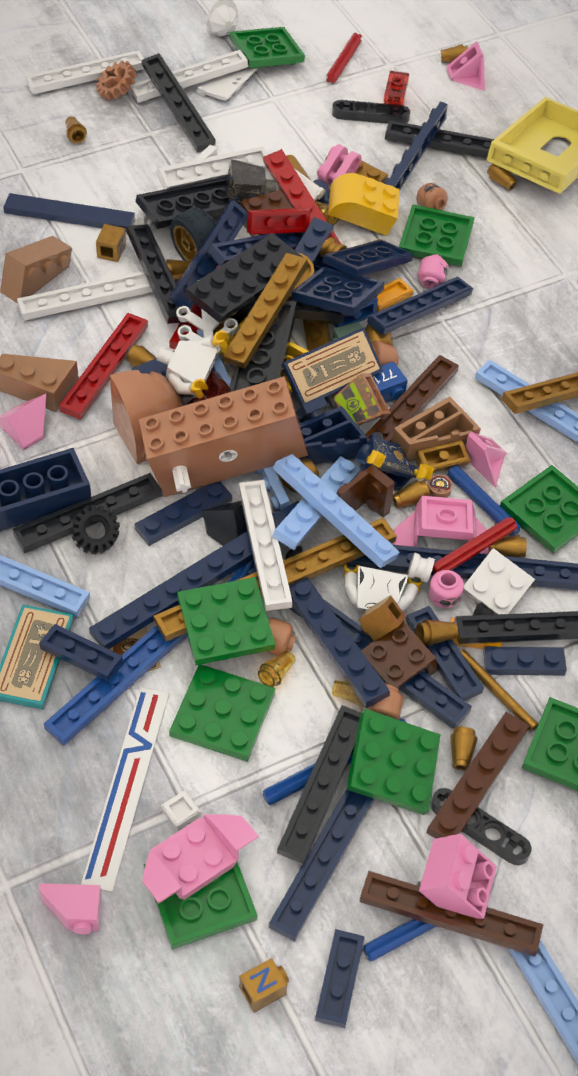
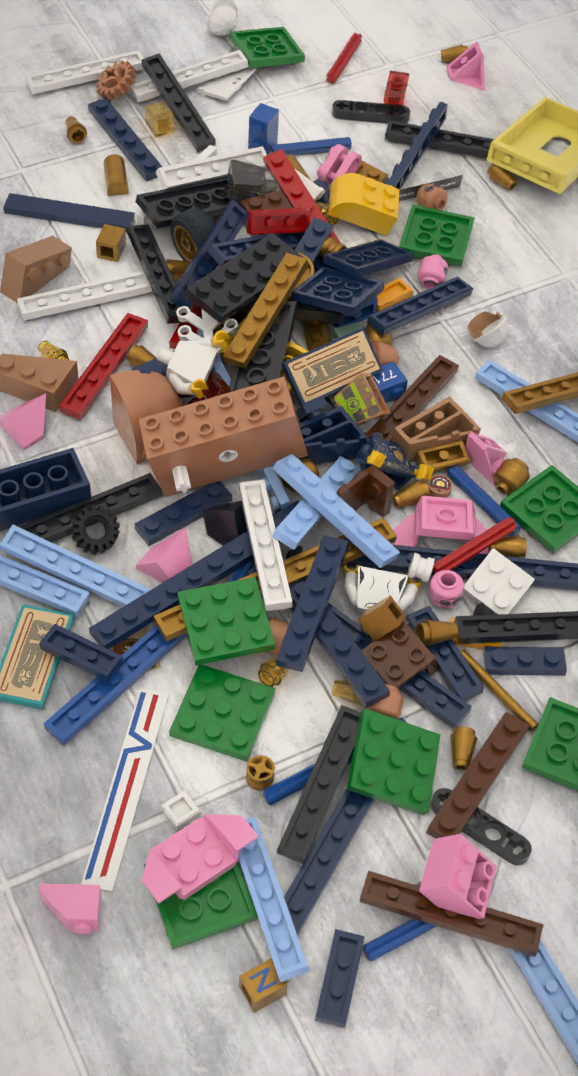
none -> light blue plate [0,525,151,607]
none -> clear yellow cone [38,340,69,360]
none -> dark blue plate [88,98,163,182]
none -> pearl gold brick [103,154,129,195]
none -> bright pink slope [136,527,192,583]
none -> clear yellow brick [145,101,174,138]
none -> light blue plate [239,816,310,982]
none -> pearl gold wheel [246,755,275,791]
none -> blue brick [248,103,279,155]
none -> blue axle [271,137,352,155]
none -> dark blue plate [276,535,349,672]
none -> flat silver sticker [399,175,463,201]
none -> piece [468,311,507,347]
none -> pearl gold head [493,458,530,495]

